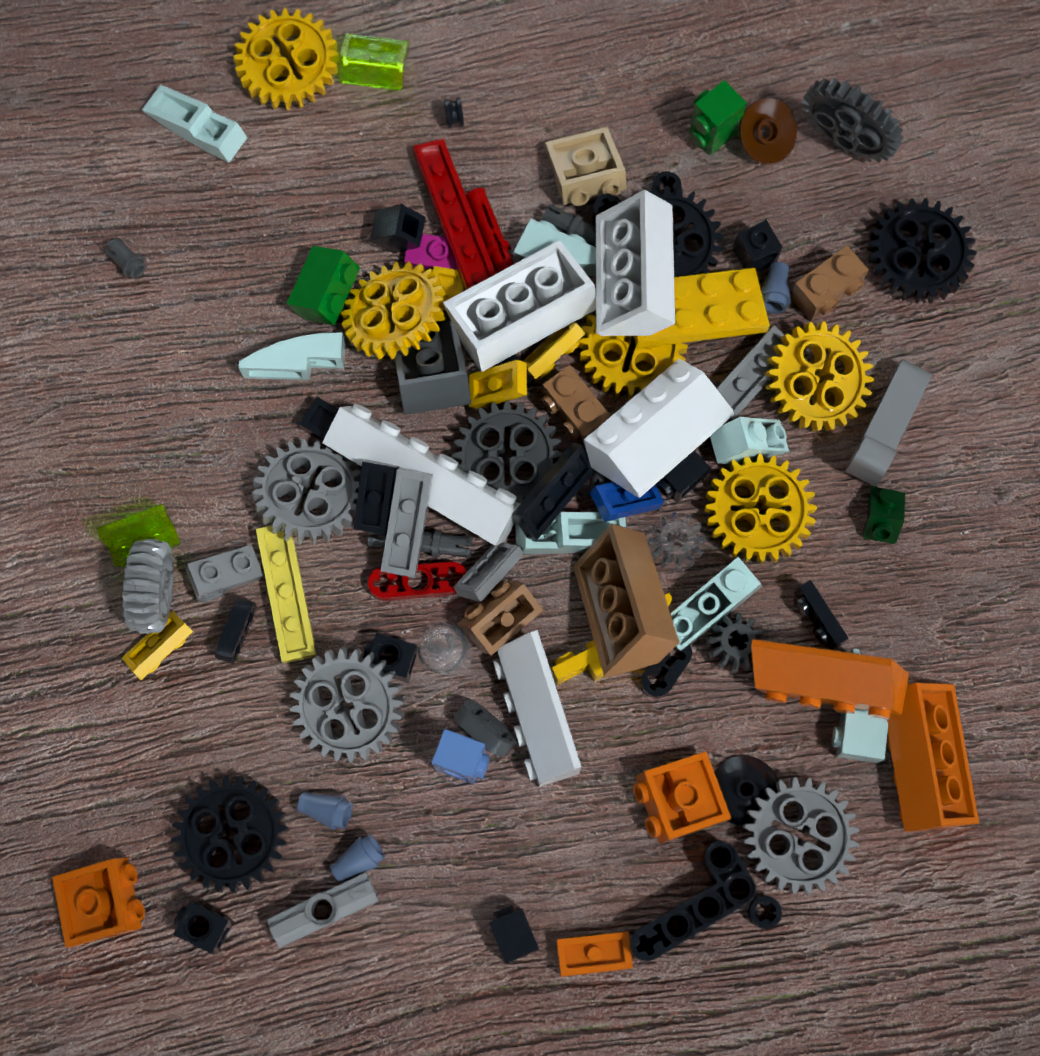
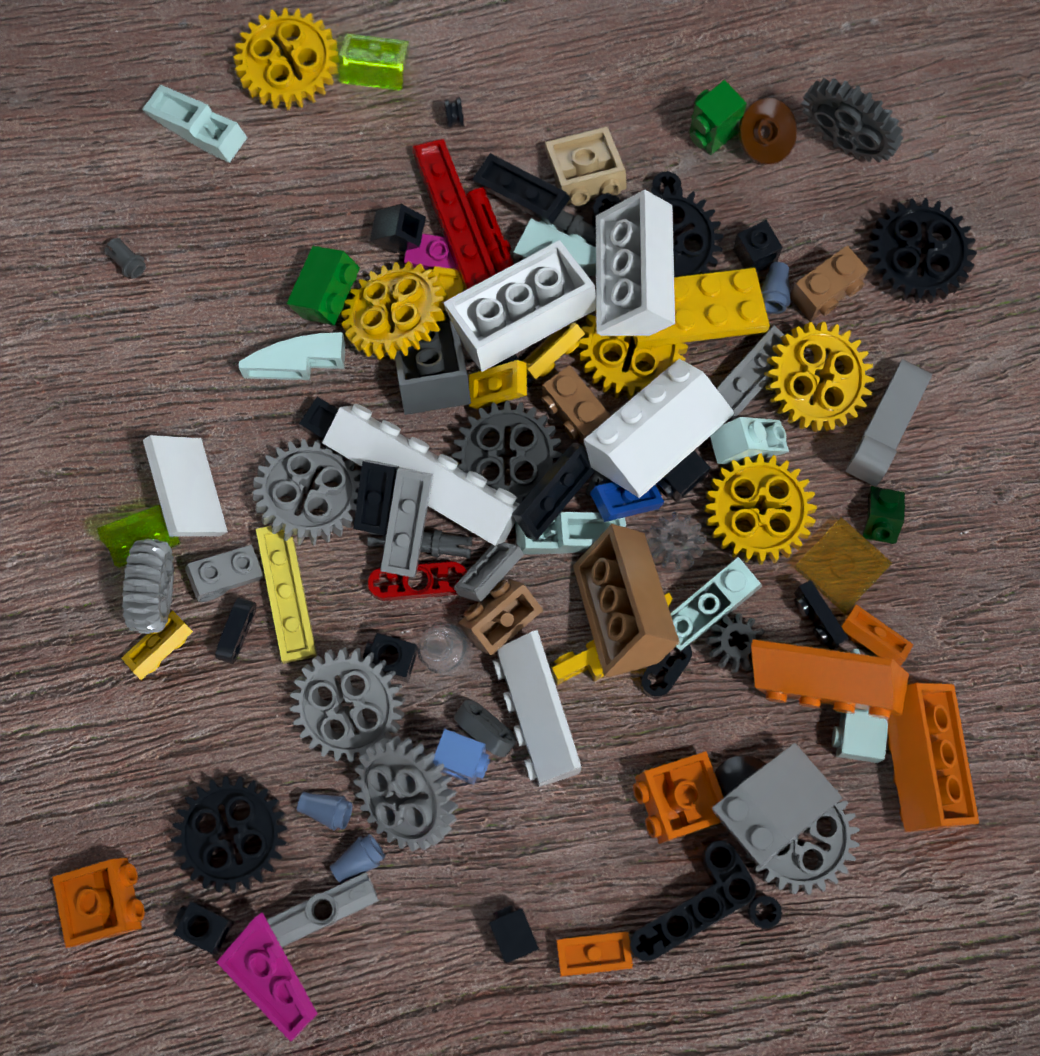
none -> white tile [143,435,228,536]
none -> dark pink wing [216,913,318,1042]
none -> light grey gear [354,736,458,851]
none -> black plate [472,153,570,225]
none -> light grey slope [712,743,843,868]
none -> clear yellow tile [794,517,892,614]
none -> orange plate [841,604,914,666]

